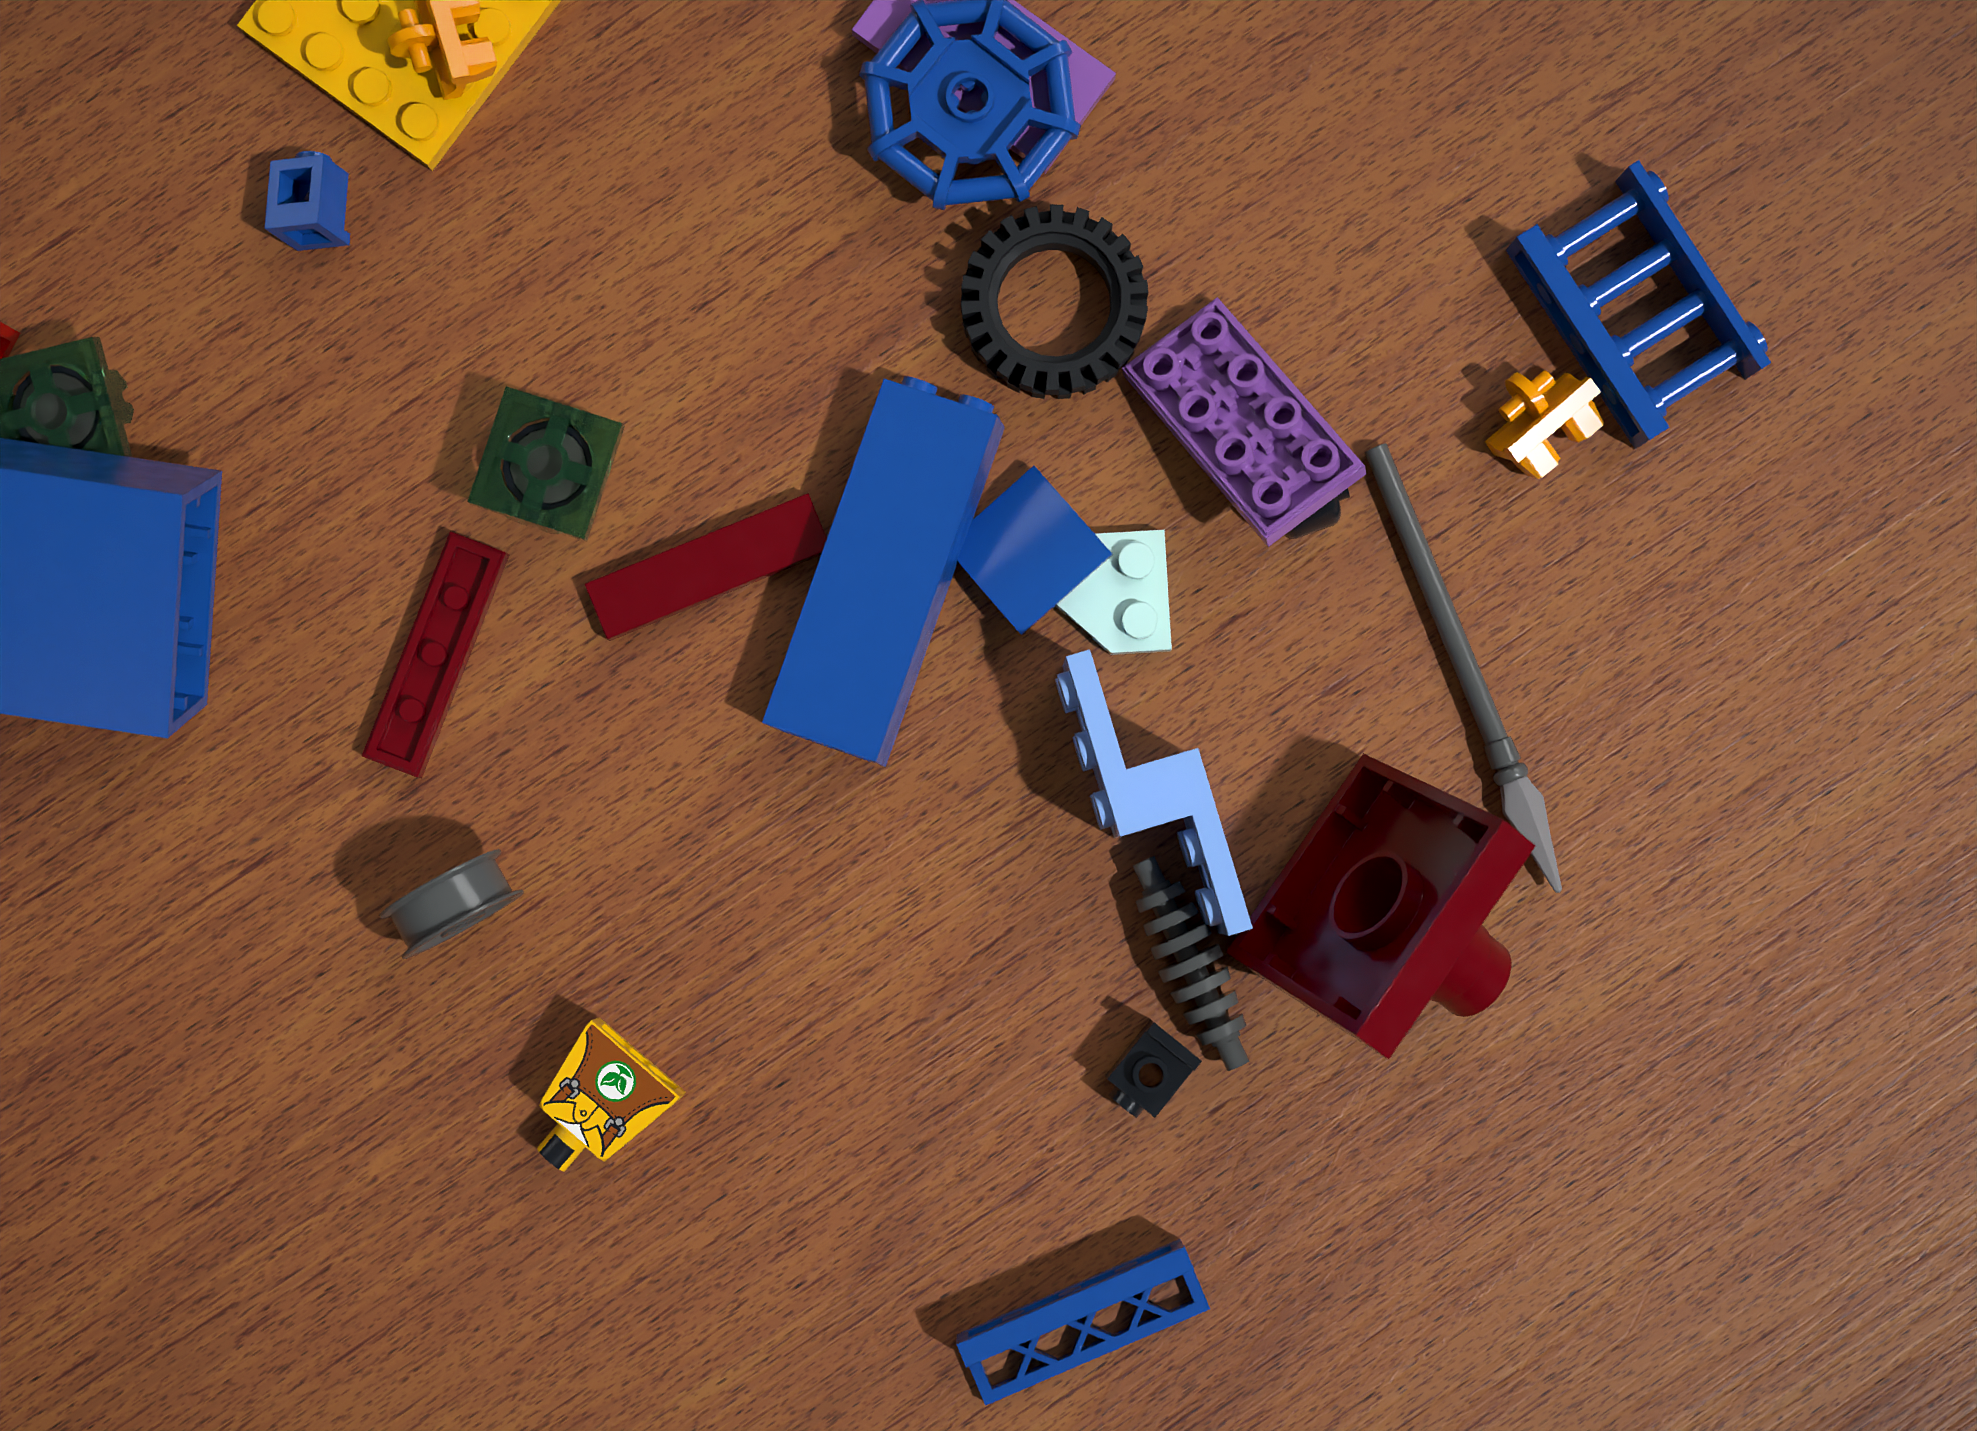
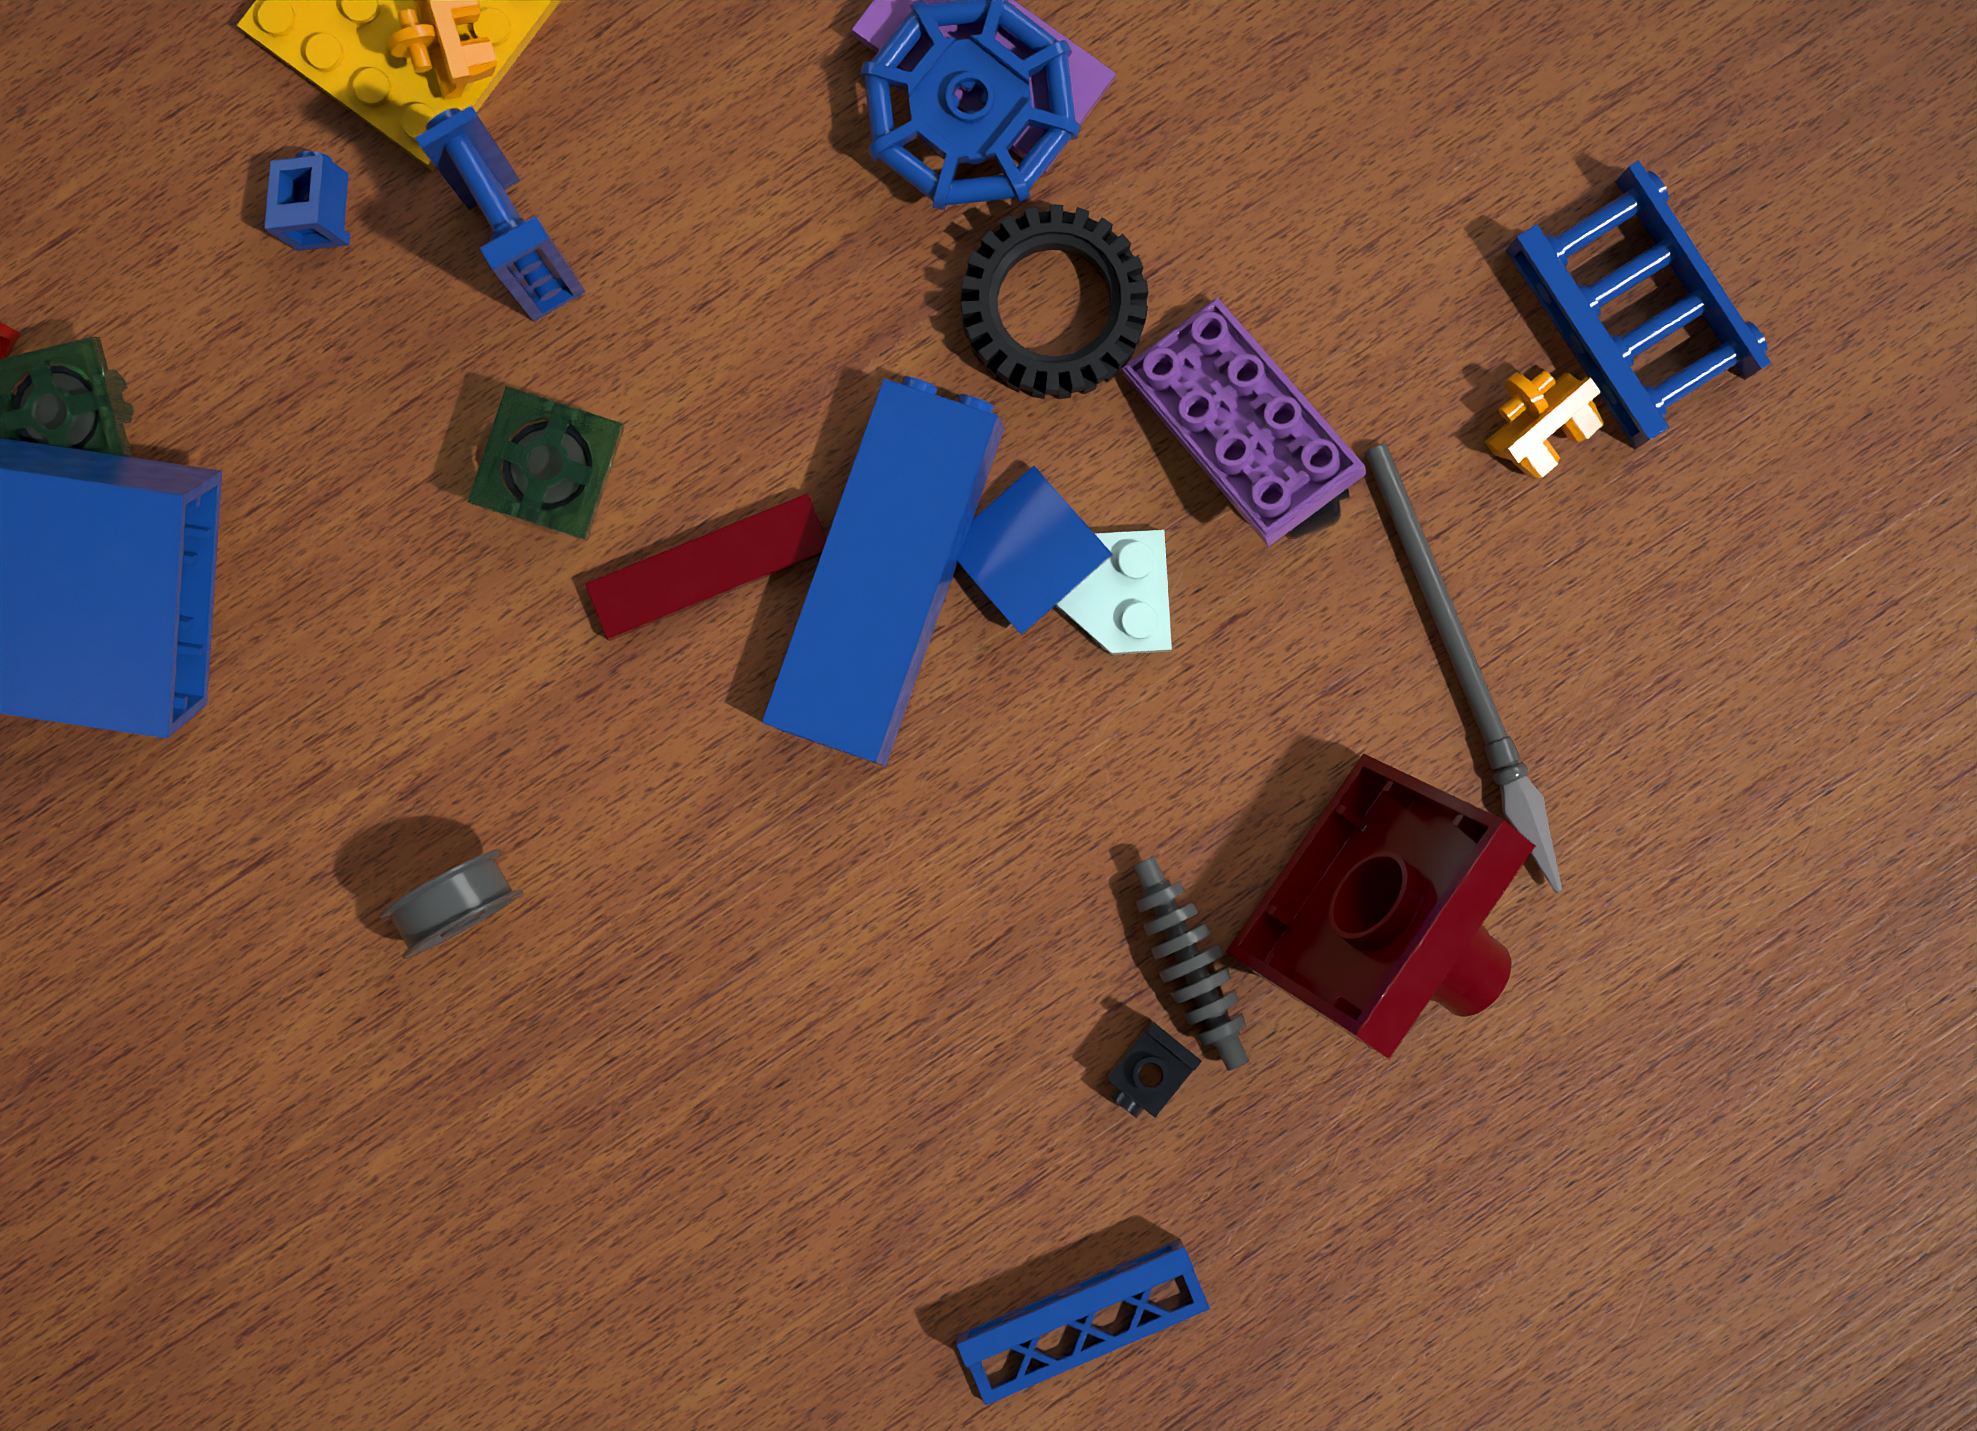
dark red tile [362,531,509,778] -> none
torso [537,1017,686,1172] -> none
light blue bracket [1055,649,1253,936] -> none
none -> blue fence [415,105,585,322]

